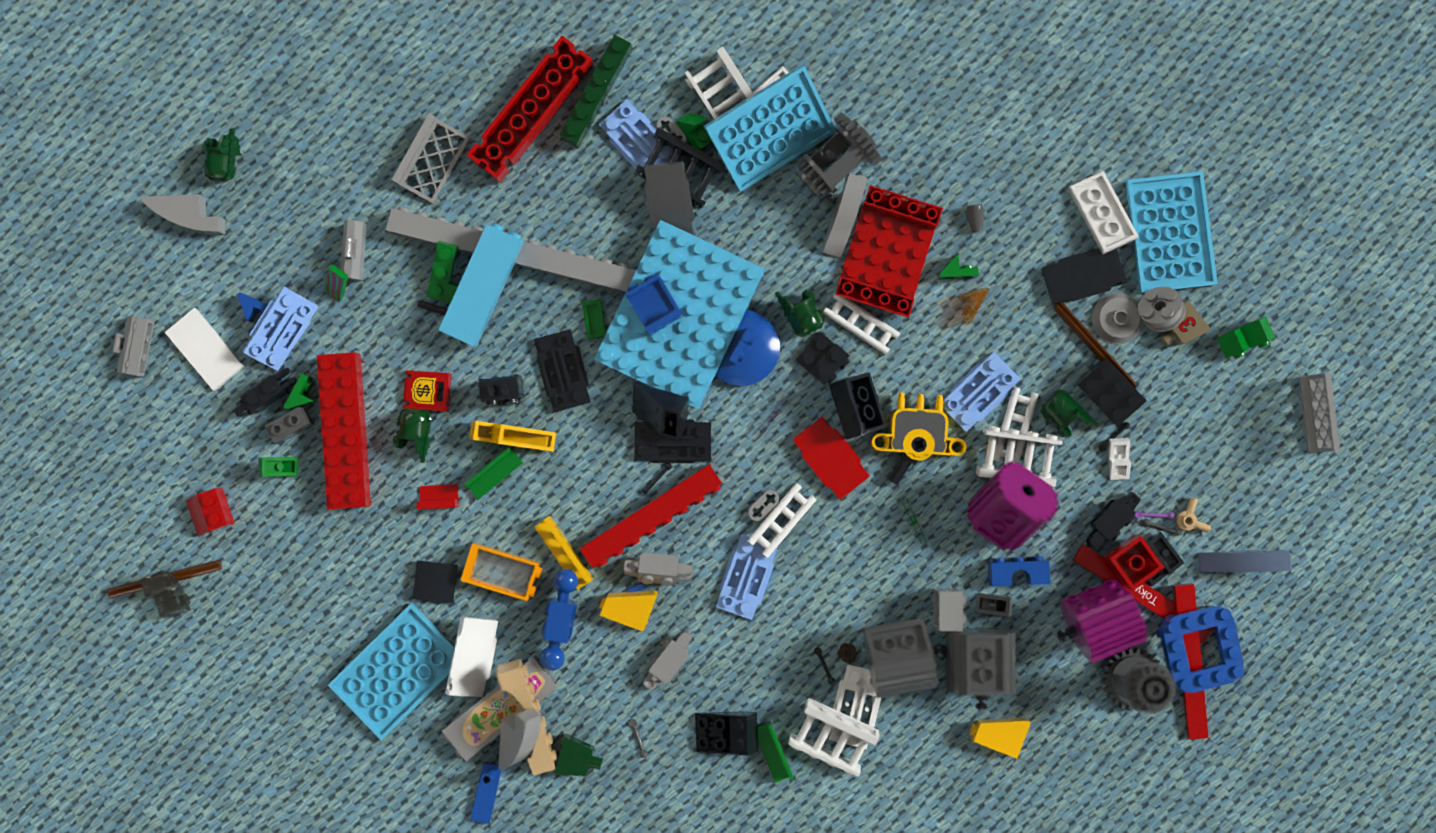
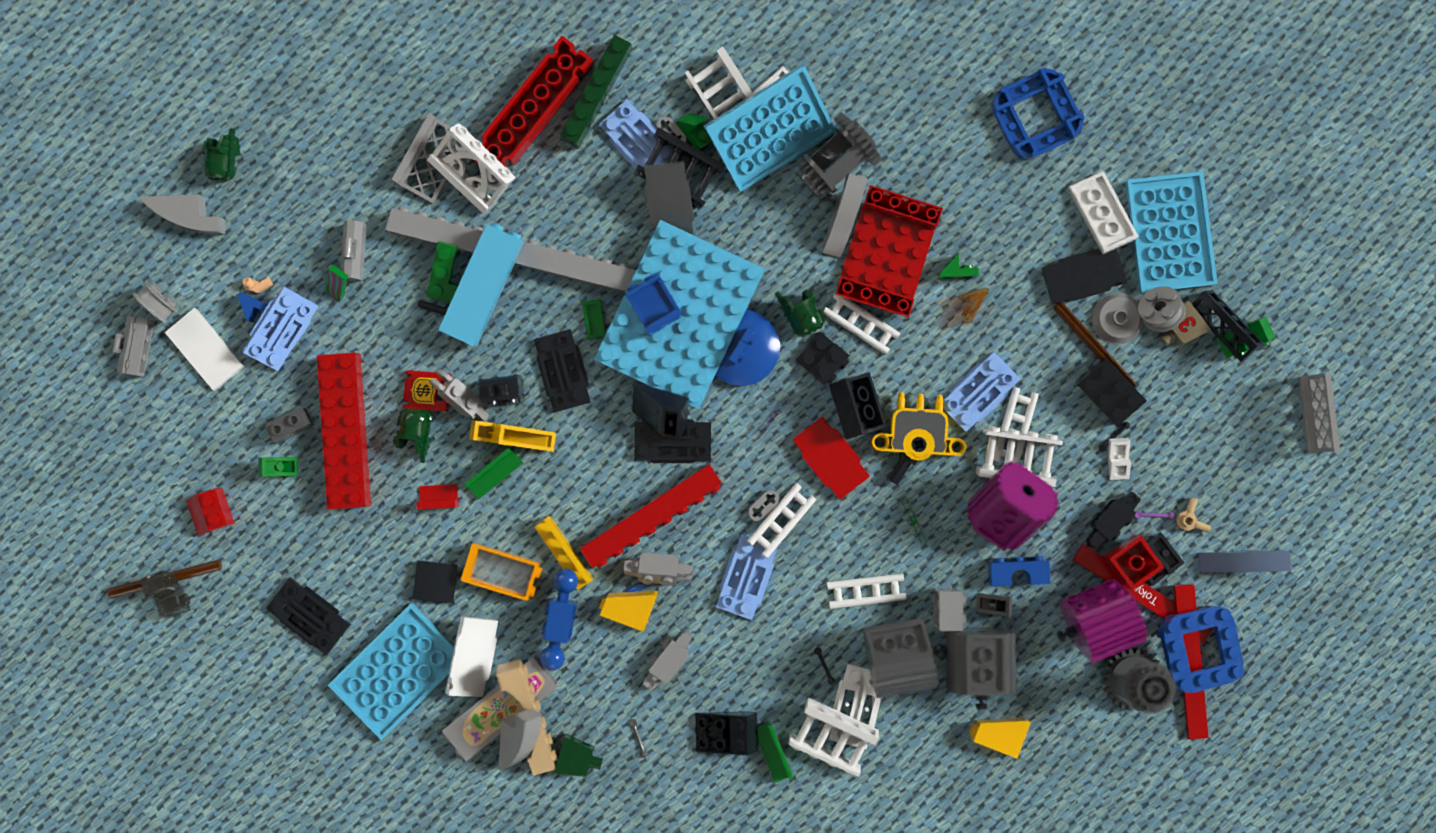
black hinge [233,368,297,417] -> none
green slope [283,373,318,410] -> none
blue piece [470,762,502,824] -> none
black hinge [643,463,672,495] -> none
dark brown plate [838,643,857,662] -> none
dark grey cone [966,204,985,232] -> none
dark green helmet [1041,390,1099,438] -> none
dark grey hinge [1143,519,1182,535] -> none
none -> light grey wheel [132,281,179,323]
none -> light nougat arm [242,277,273,294]
none -> black piece [266,577,351,655]
none -> white fence [427,123,515,214]
none -> light grey hinge [429,369,490,422]
none -> white bar [827,574,906,609]
none -> blue plate [992,68,1084,159]
none -> black fence [1192,290,1266,362]

